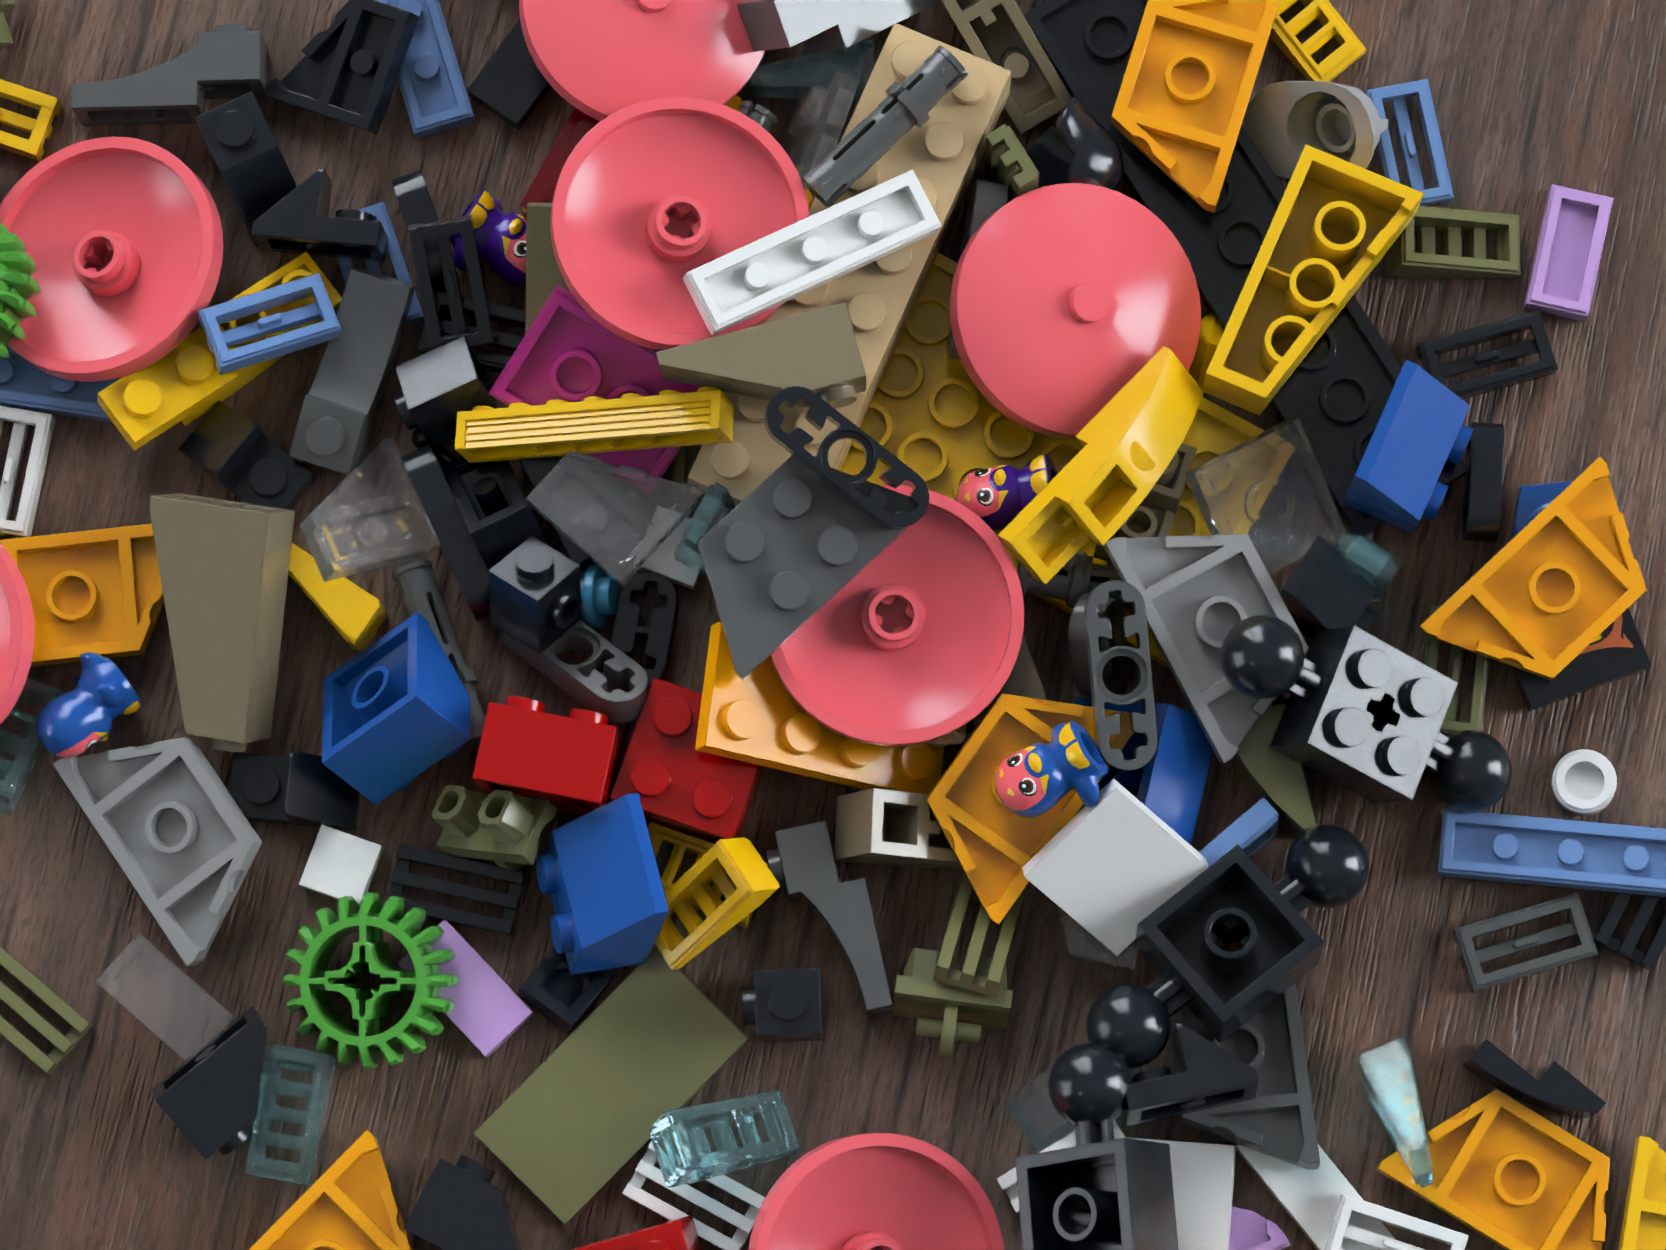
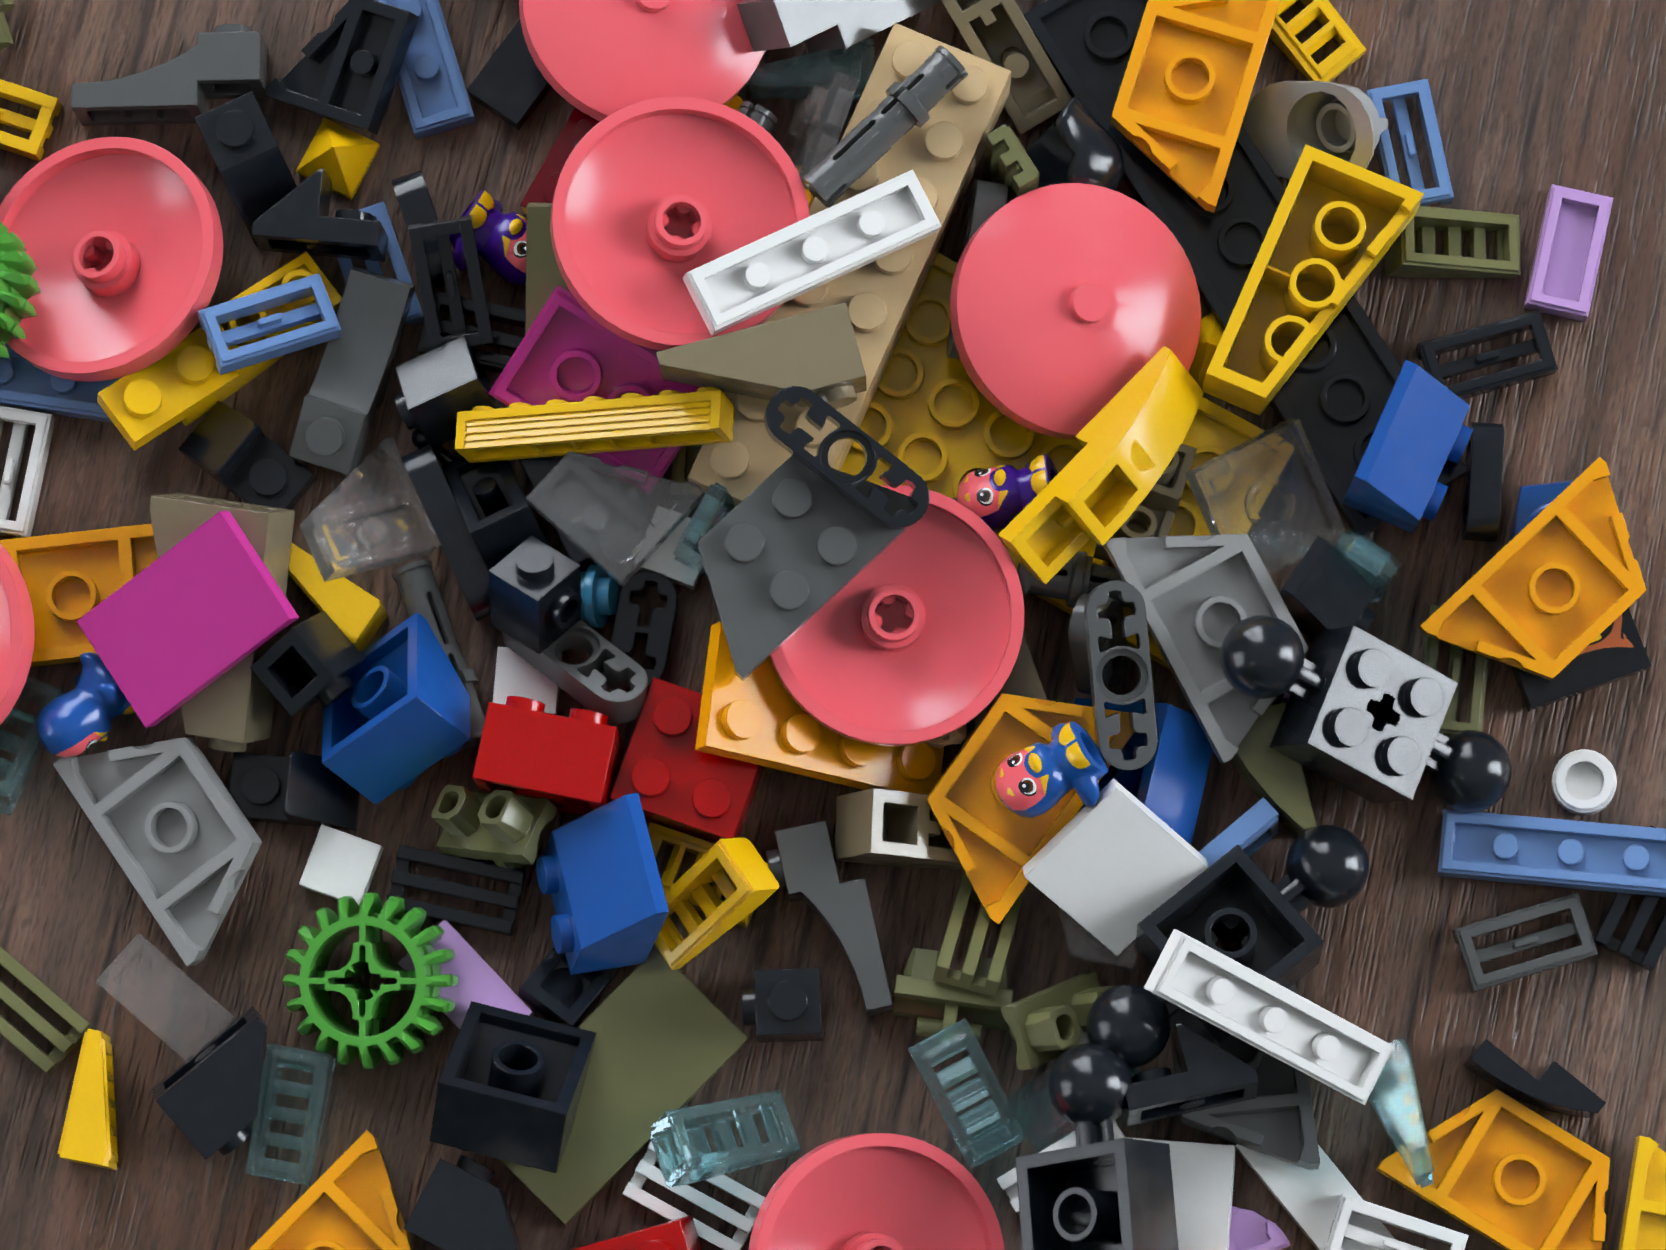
none -> yellow slope [57,1029,119,1170]
none -> dark pink tile [76,510,299,728]
none -> black brick [250,611,365,716]
none -> yellow slope [296,117,381,200]
none -> black slope [430,1001,597,1173]
none -> white tile [493,647,563,715]
none -> clear light blue slope [908,1018,1026,1168]
none -> olive hips [1001,971,1114,1070]
none -> white tile [1144,929,1395,1105]

